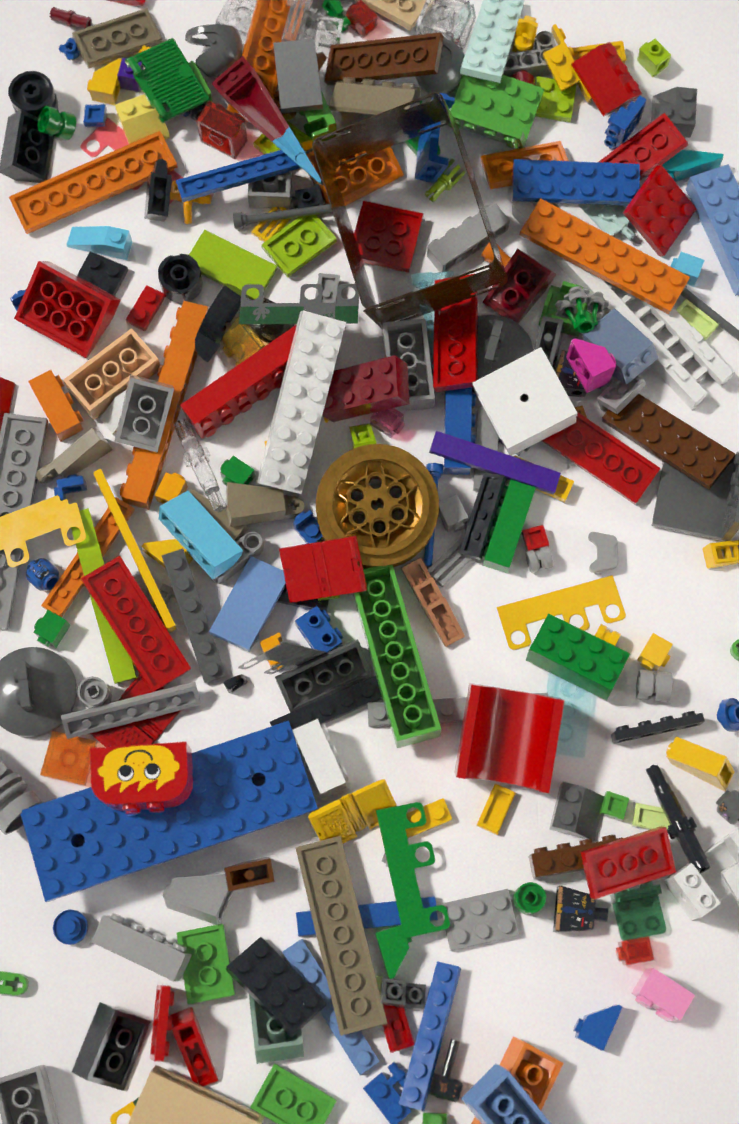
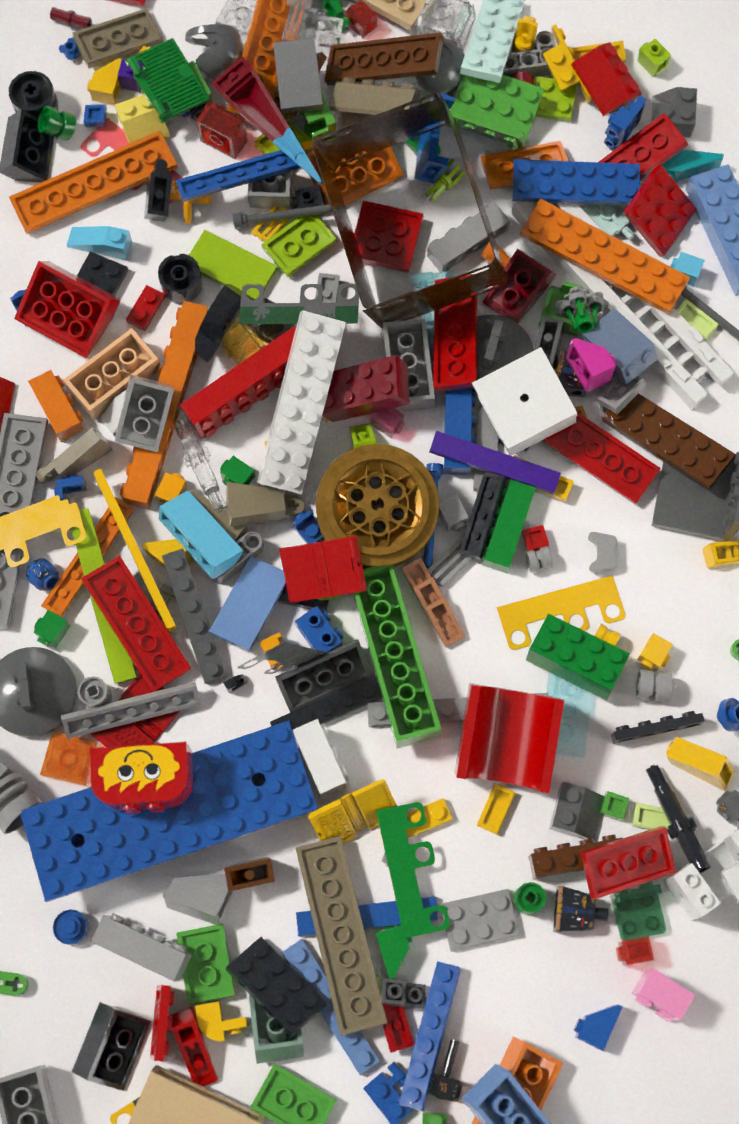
none -> yellow brick [195,1002,249,1041]

